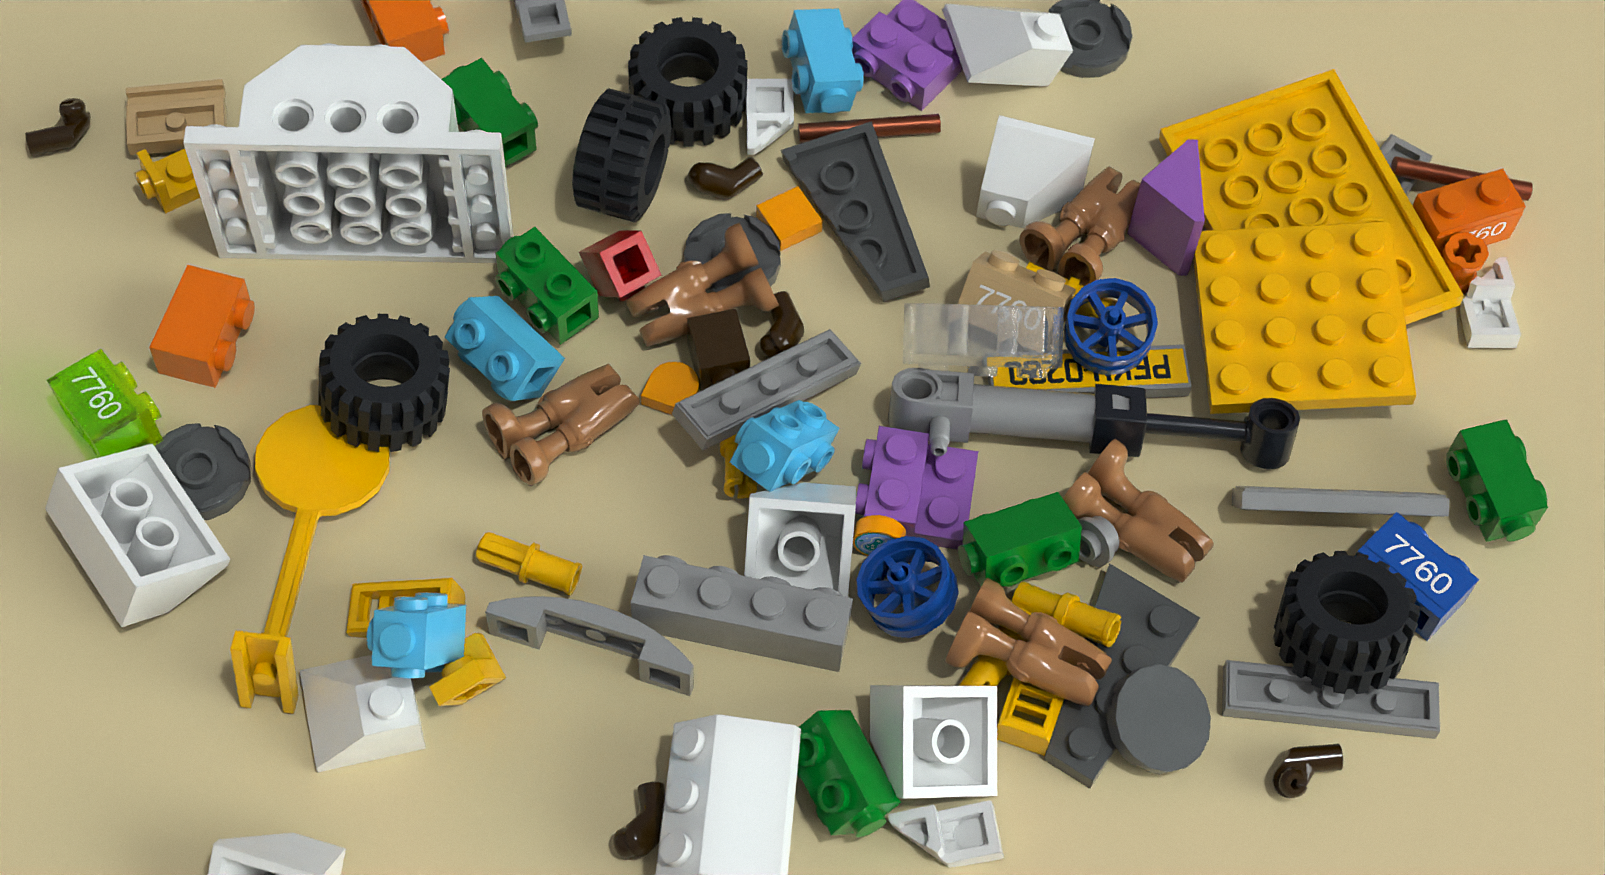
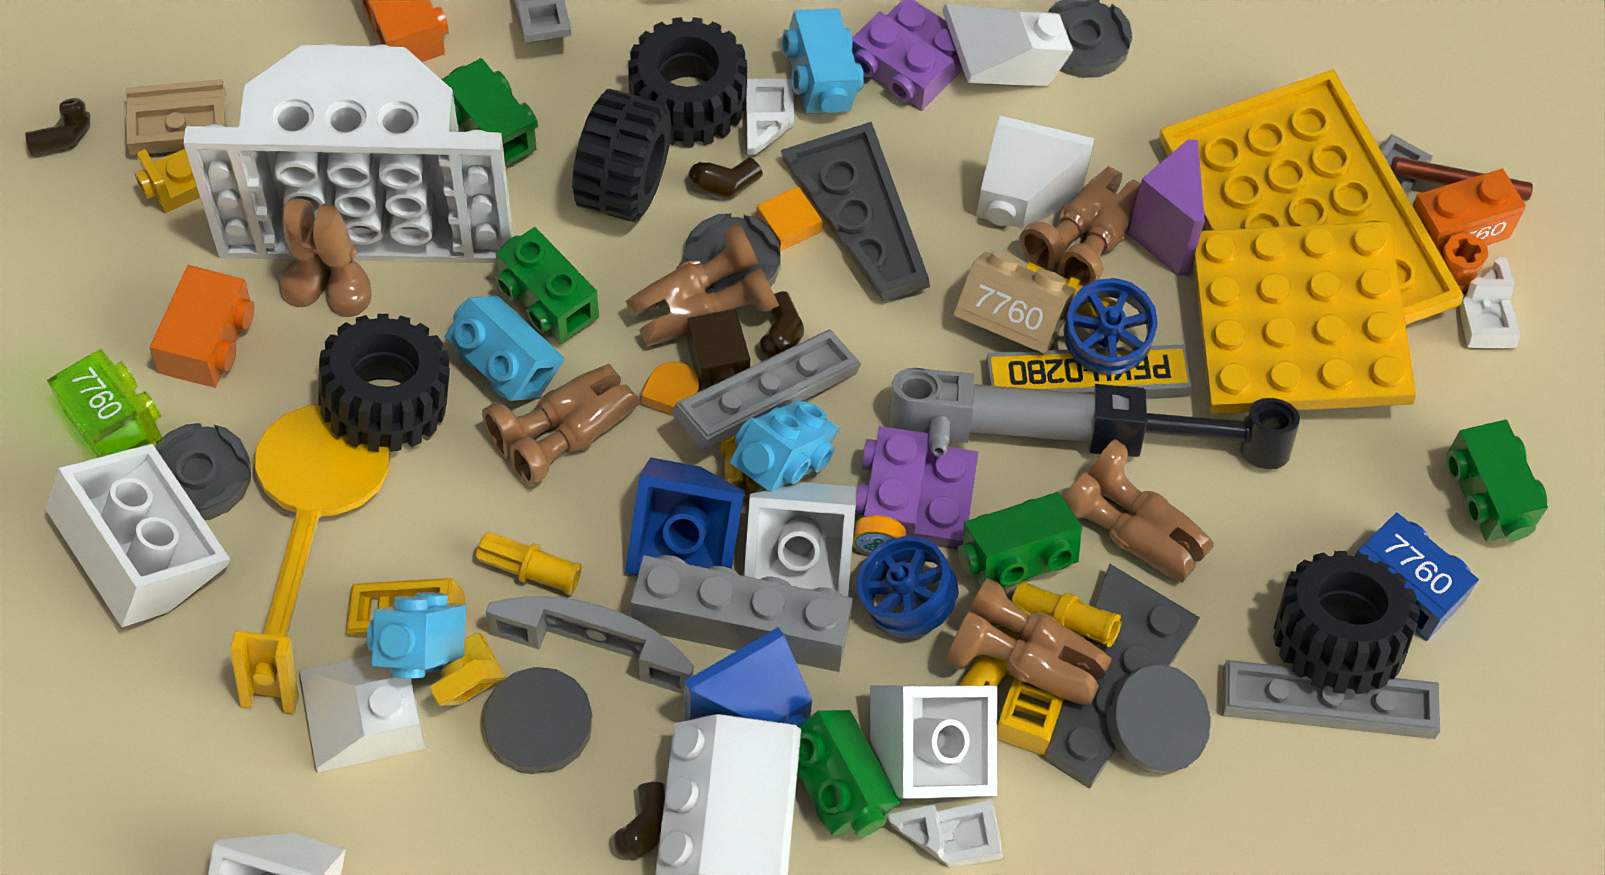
red brick [579,230,662,301] -> none
copper bar [798,114,941,142] -> none
clear brick [903,303,1064,378] -> none
light grey plate [1078,516,1119,567] -> none
light grey tile [1232,486,1449,517] -> none
dark brown arm [1273,744,1343,798] -> none
none -> medium nougat piece [280,198,372,317]
none -> dark grey tile [483,667,593,774]
none -> blue slope [625,457,745,576]
none -> slope [684,627,812,727]

